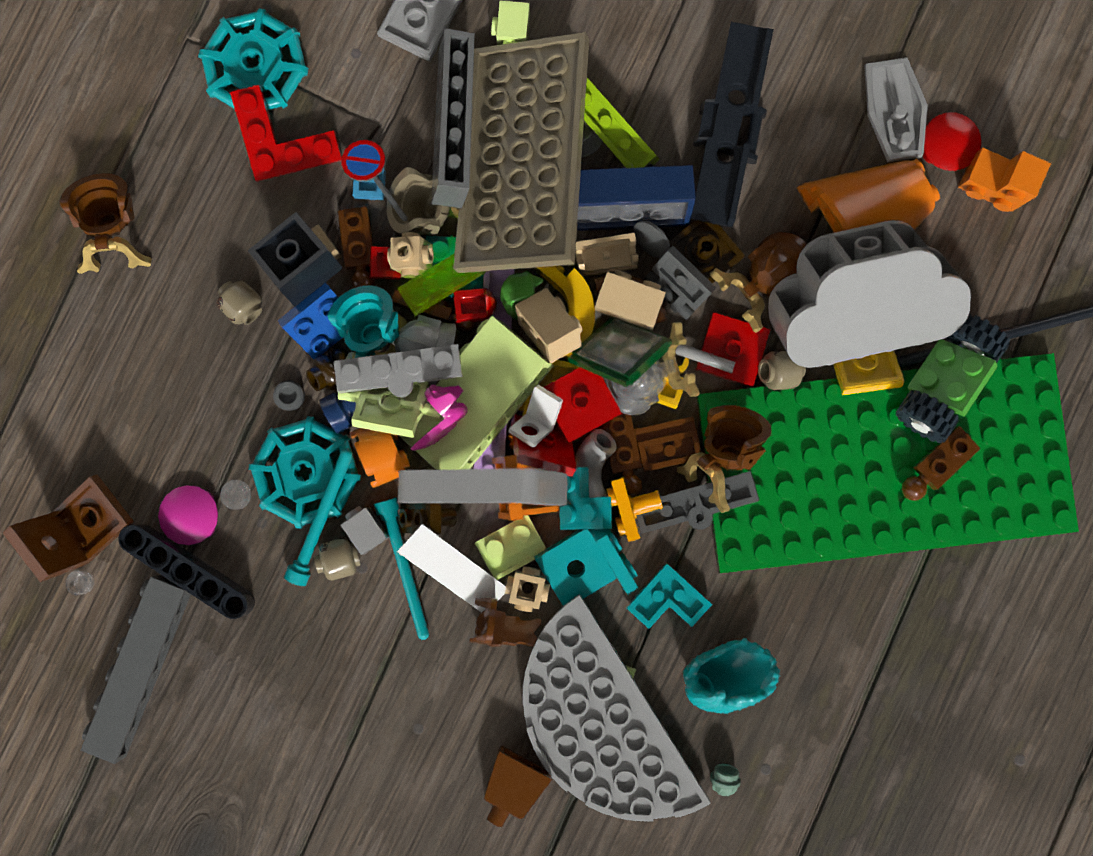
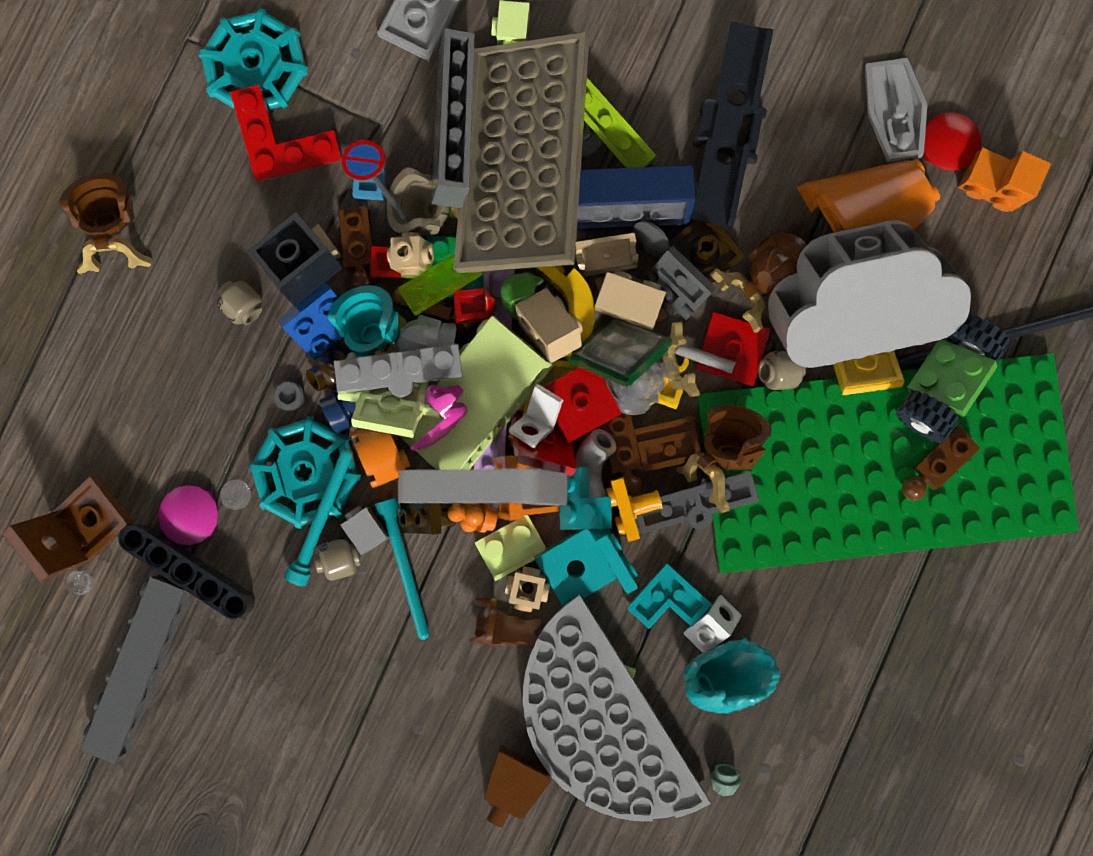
white sticker [397,524,506,612] -> none
none -> orange piece [447,503,498,533]
none -> white bracket [683,595,741,652]

